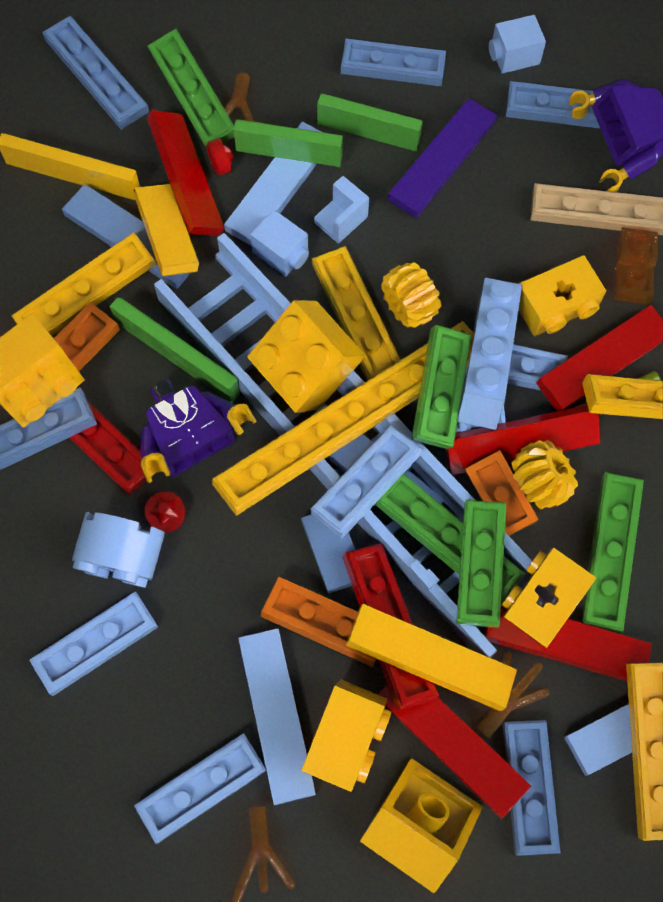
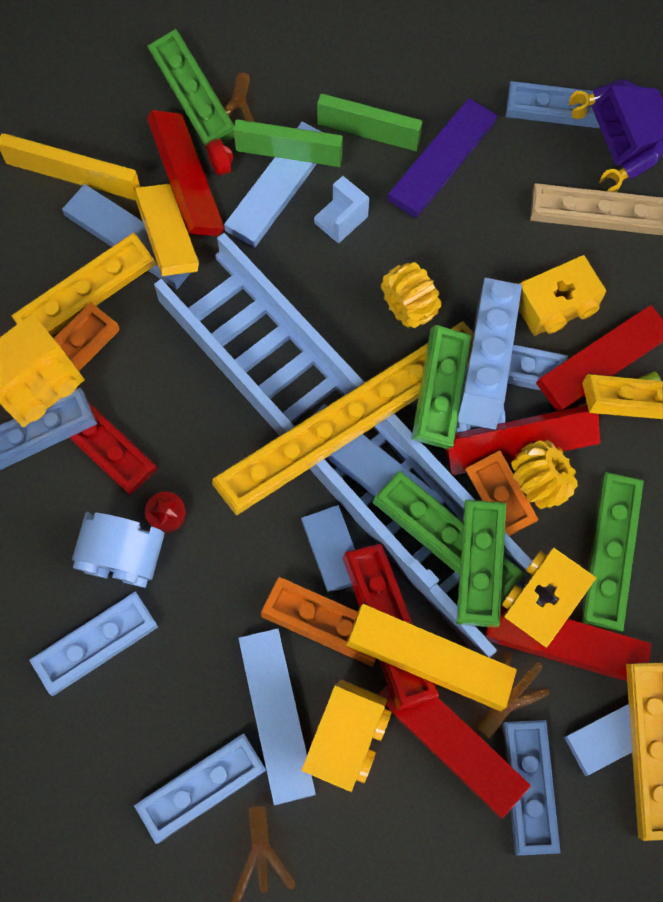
medium blue tile [42,16,149,130] -> none
bright green tile [109,297,240,403] -> none
dark purple torso [140,380,257,483] -> none
yellow brick [247,300,366,413] -> none
light blue brick [250,210,309,277] -> none
light blue tile [311,425,422,539] -> none
yellow tile [312,246,401,381] -> none
medium blue tile [341,38,446,86] -> none
yellow slope [360,758,483,893] -> none
light blue brick [489,15,546,73] -> none
clear orange slope [614,227,658,305] -> none

